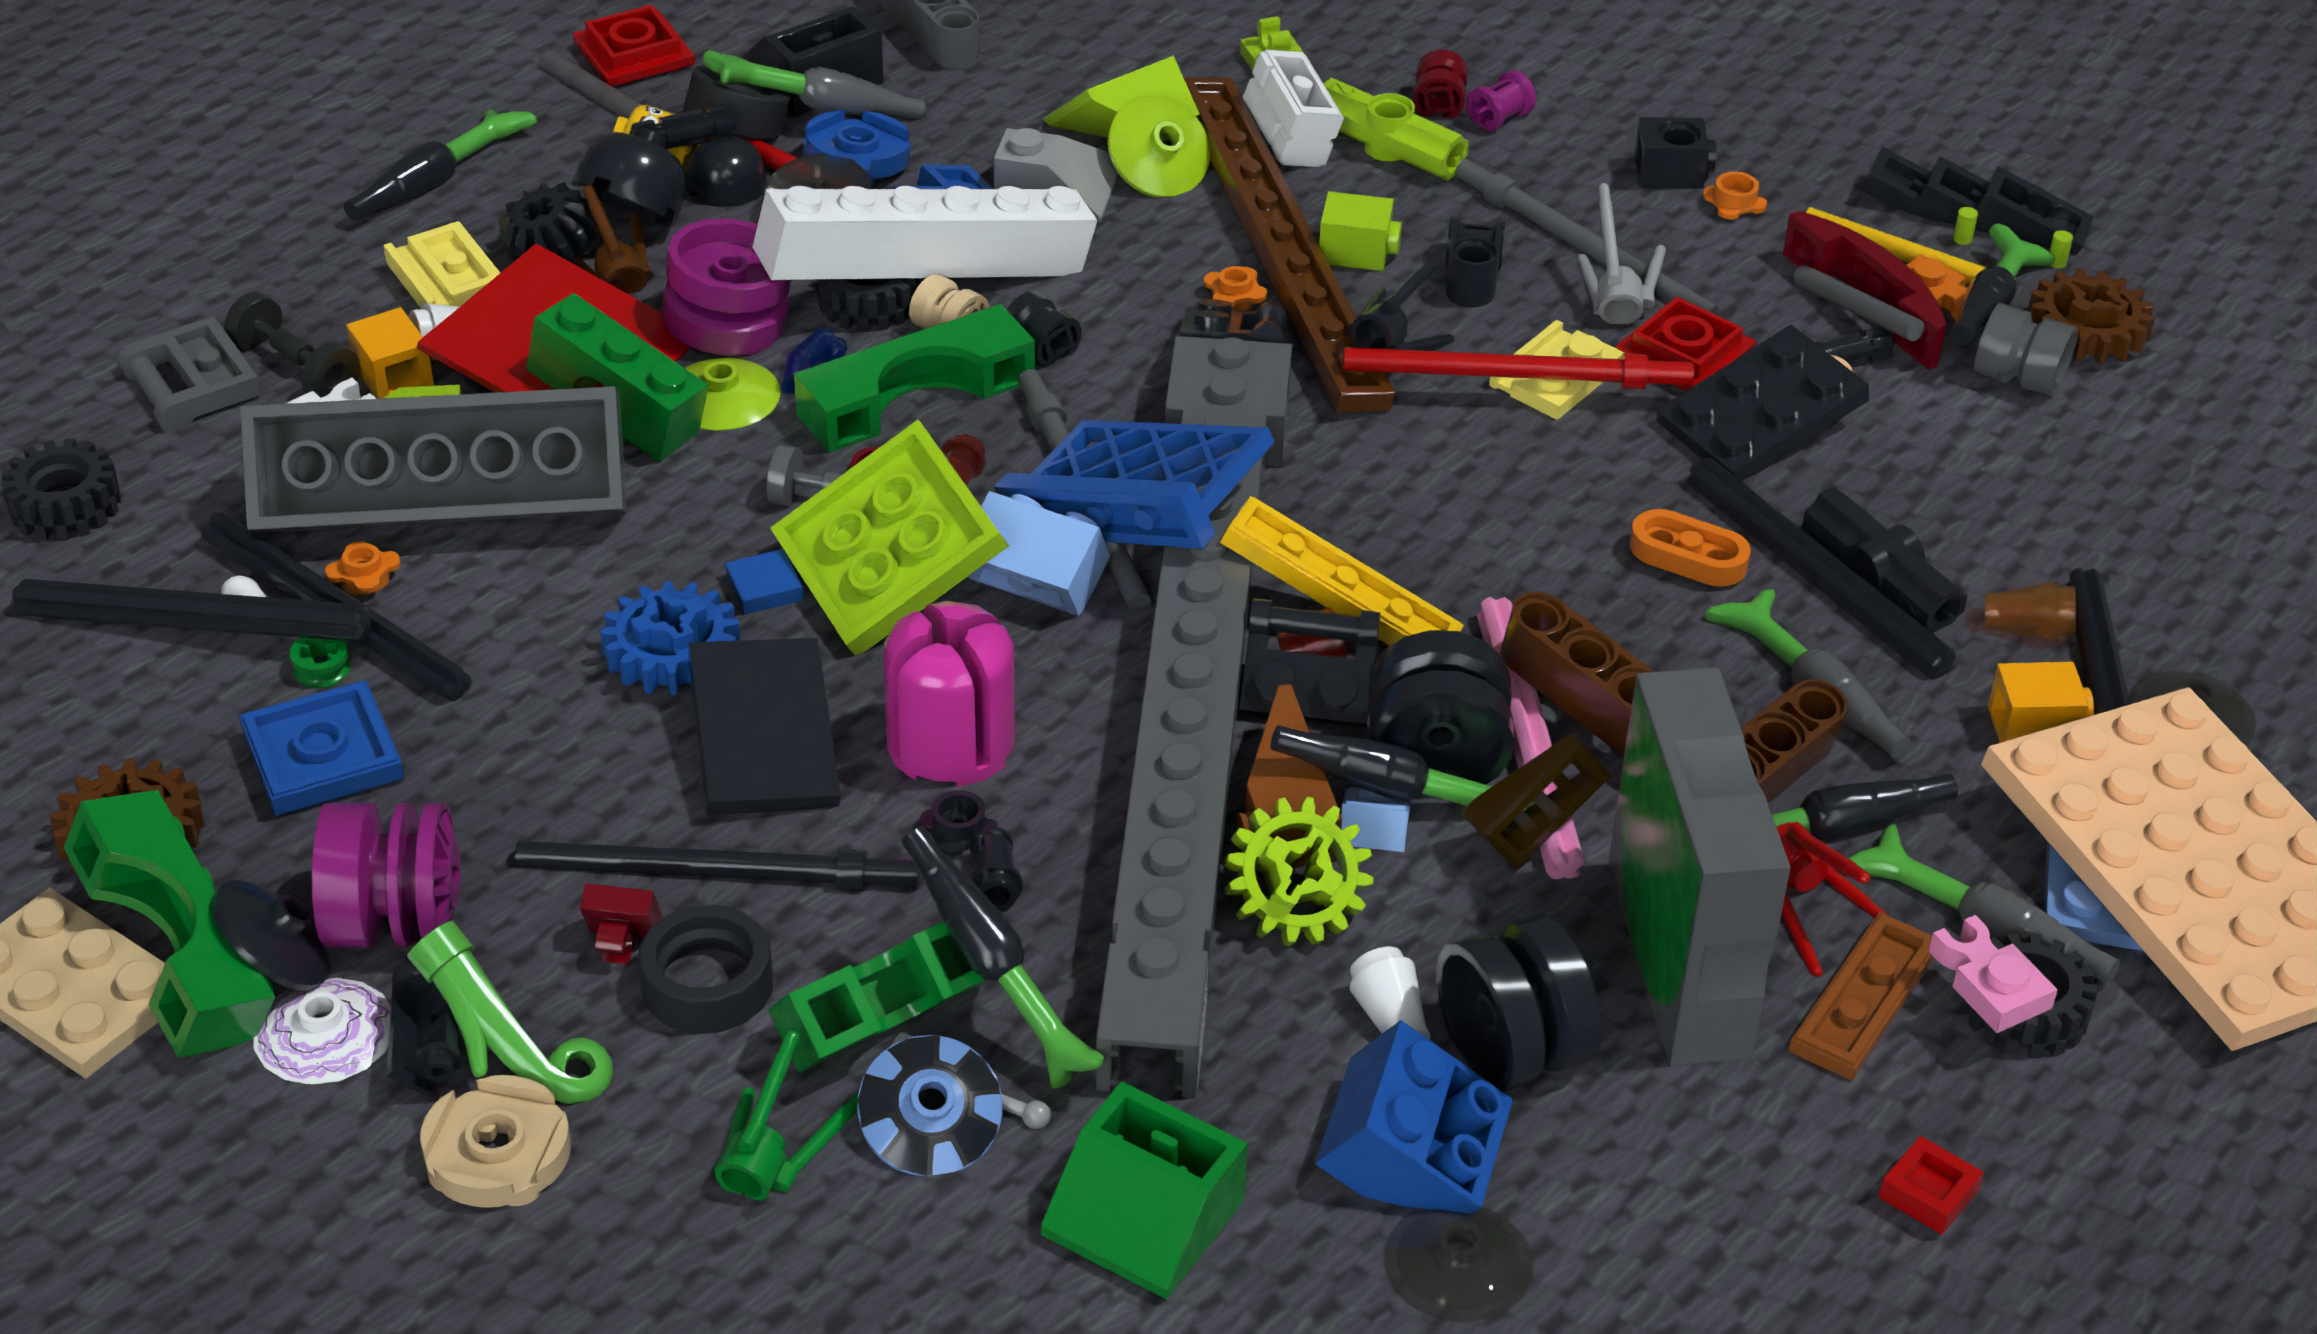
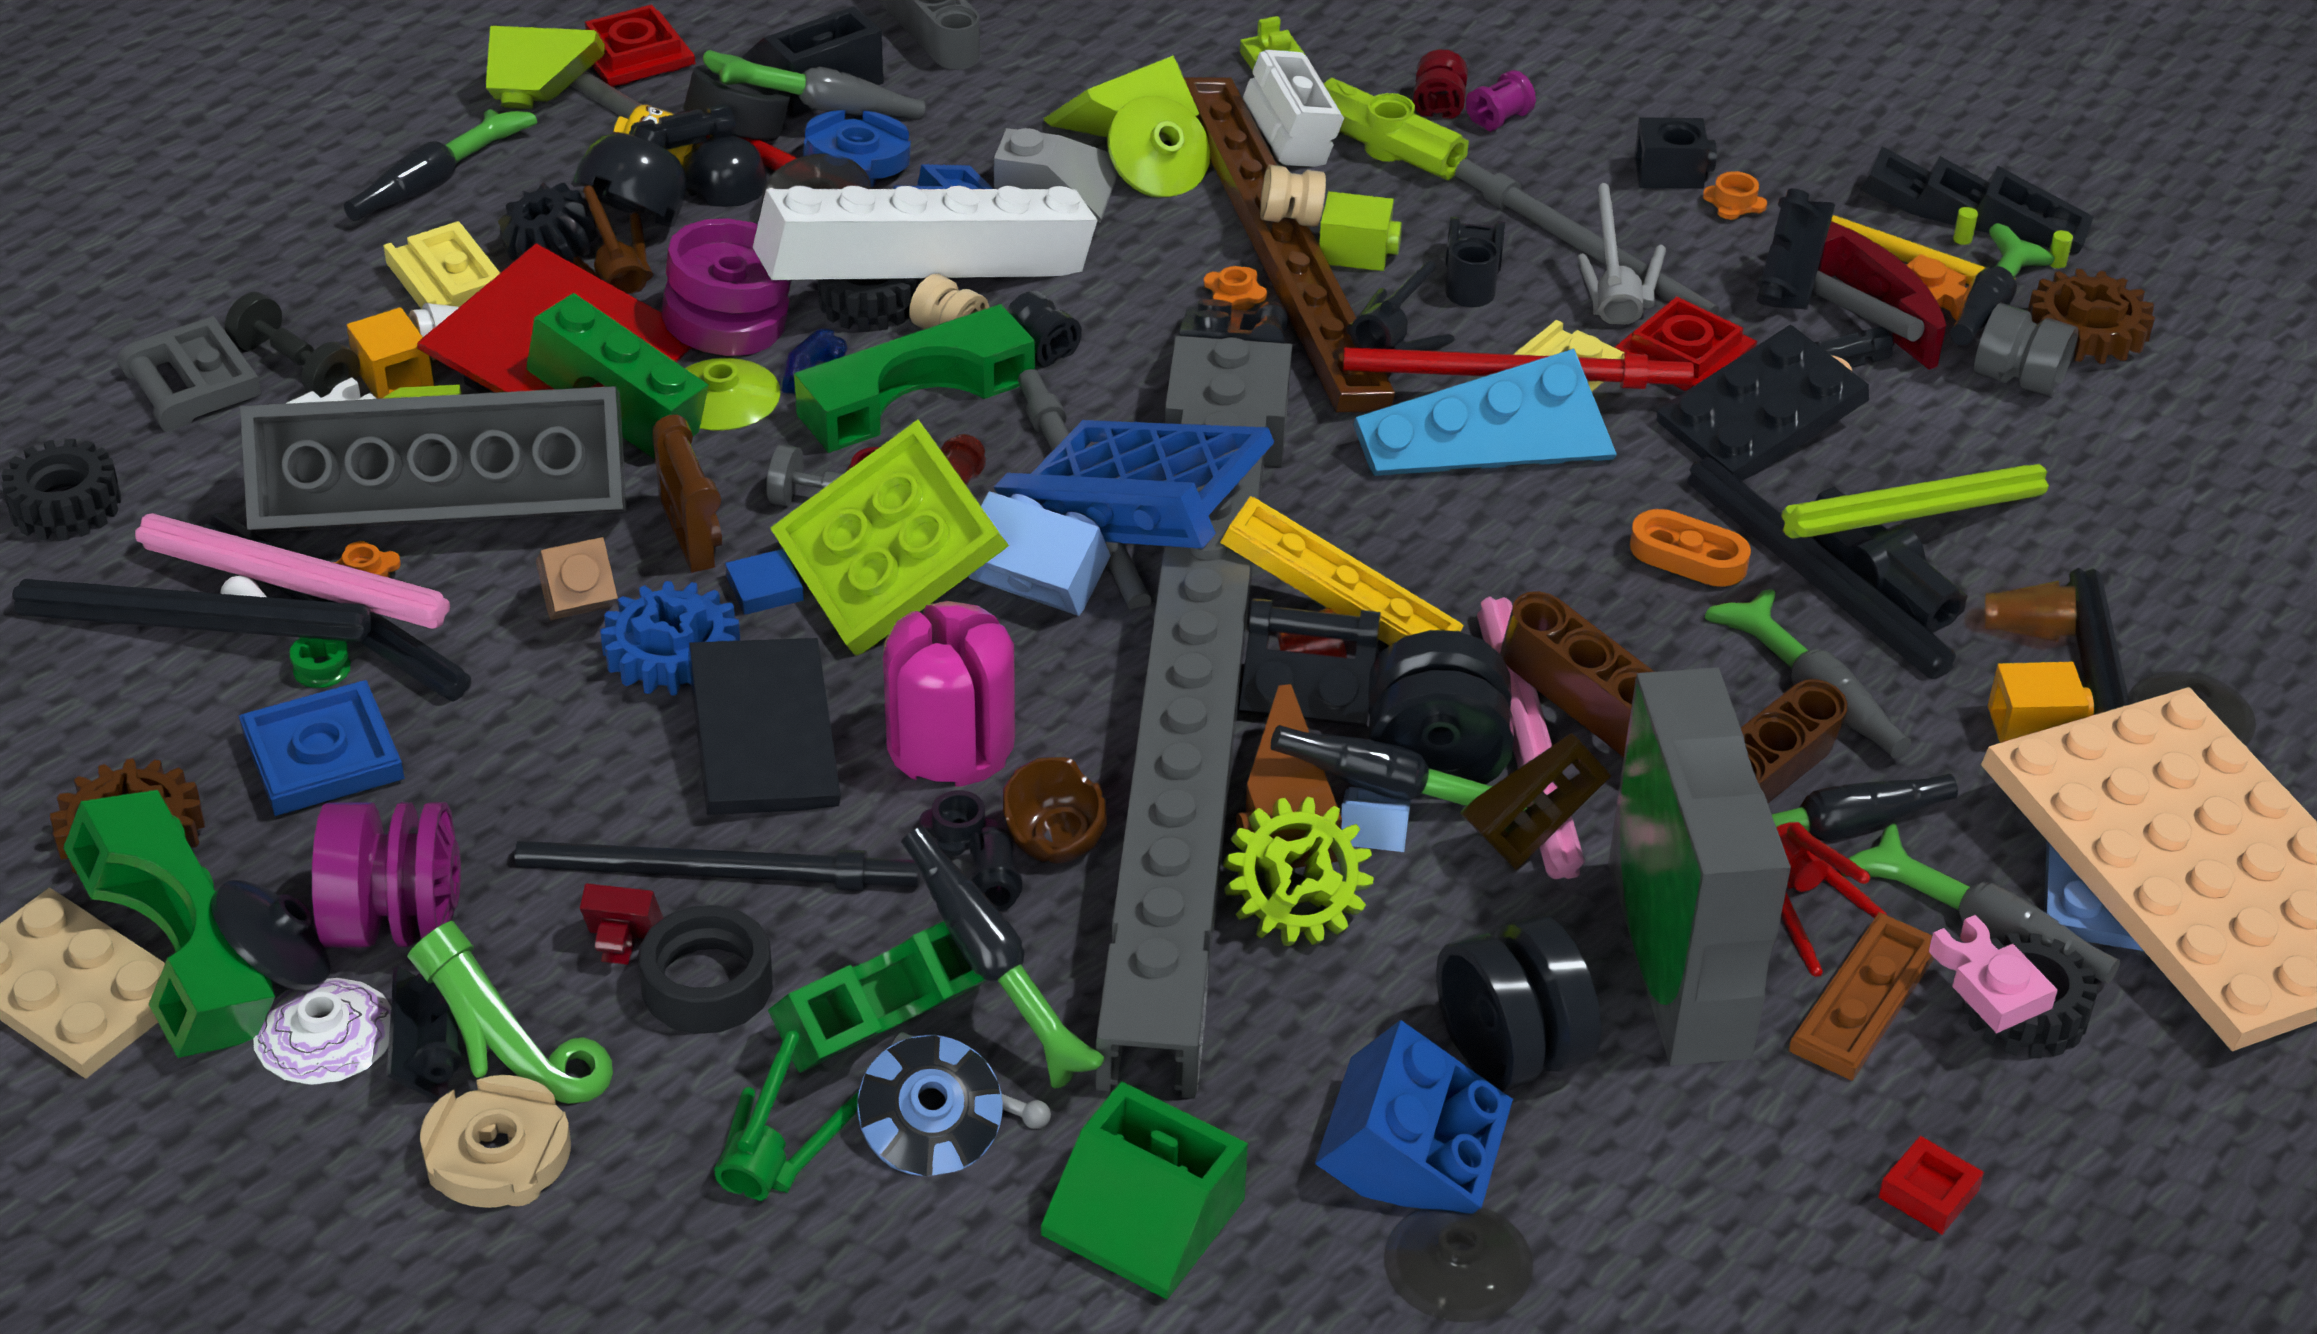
white cone [1349,946,1430,1040] -> none
none -> bright pink axle [135,513,450,629]
none -> lime slope [486,26,605,109]
none -> medium nougat brick [536,537,618,620]
none -> reddish brown plate [653,415,722,573]
none -> reddish brown hair [1003,757,1107,864]
none -> tan wheel [1260,165,1326,227]
none -> dark azure wing [1353,349,1617,476]
none -> black hinge [1756,188,1835,310]
none -> lime axle [1781,464,2049,539]

